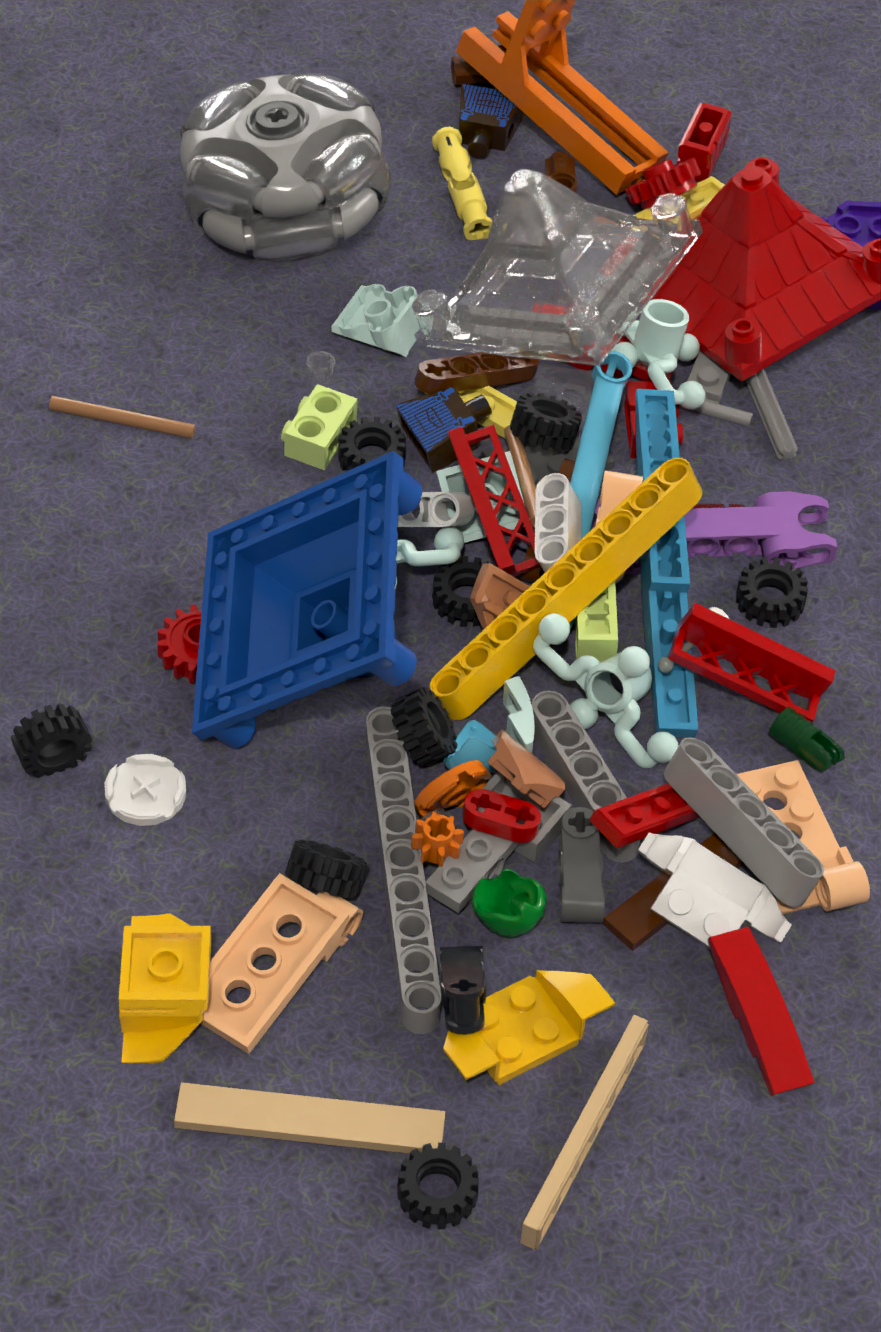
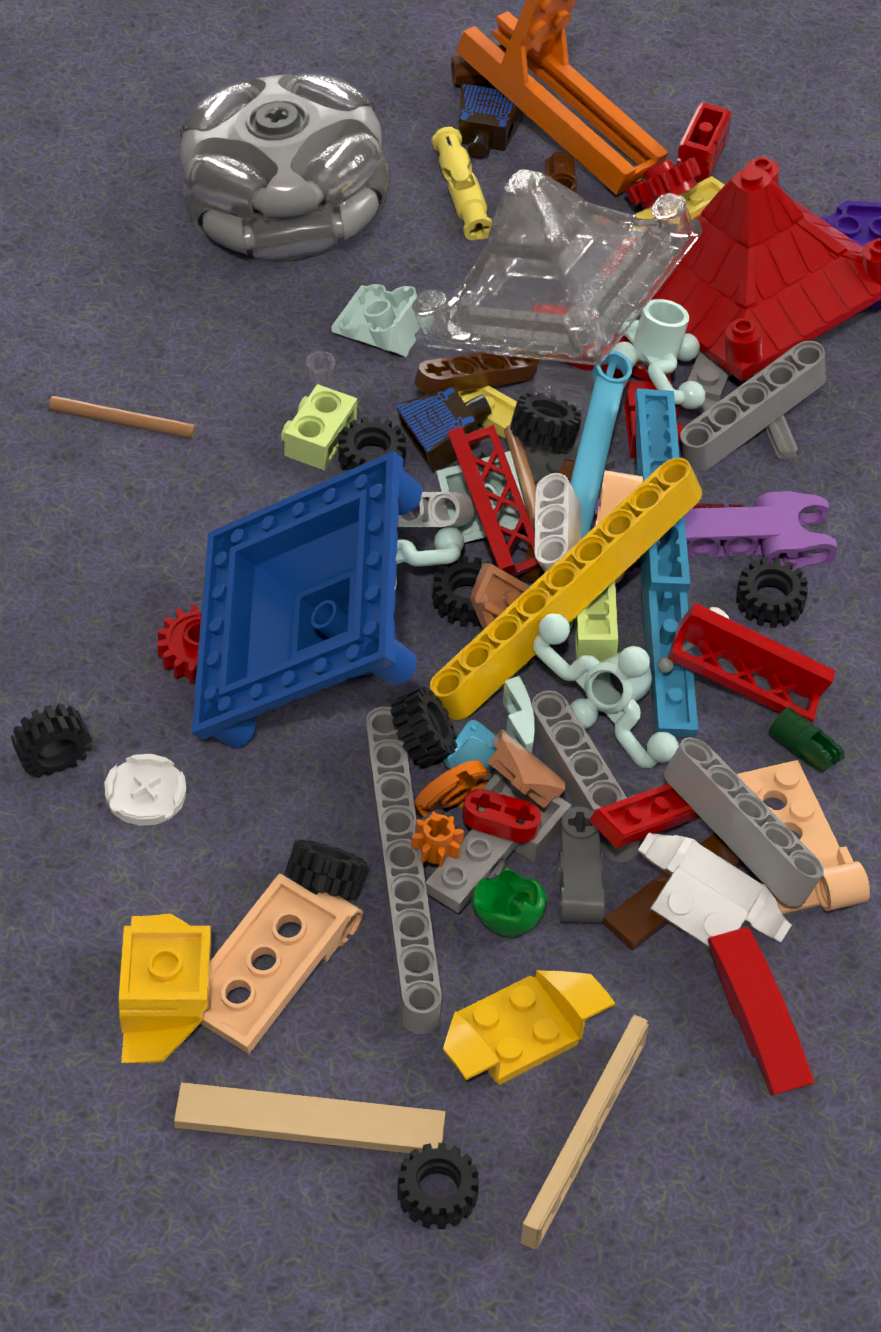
black piece [440,945,486,1034] -> none
none -> light grey beam [680,341,827,470]

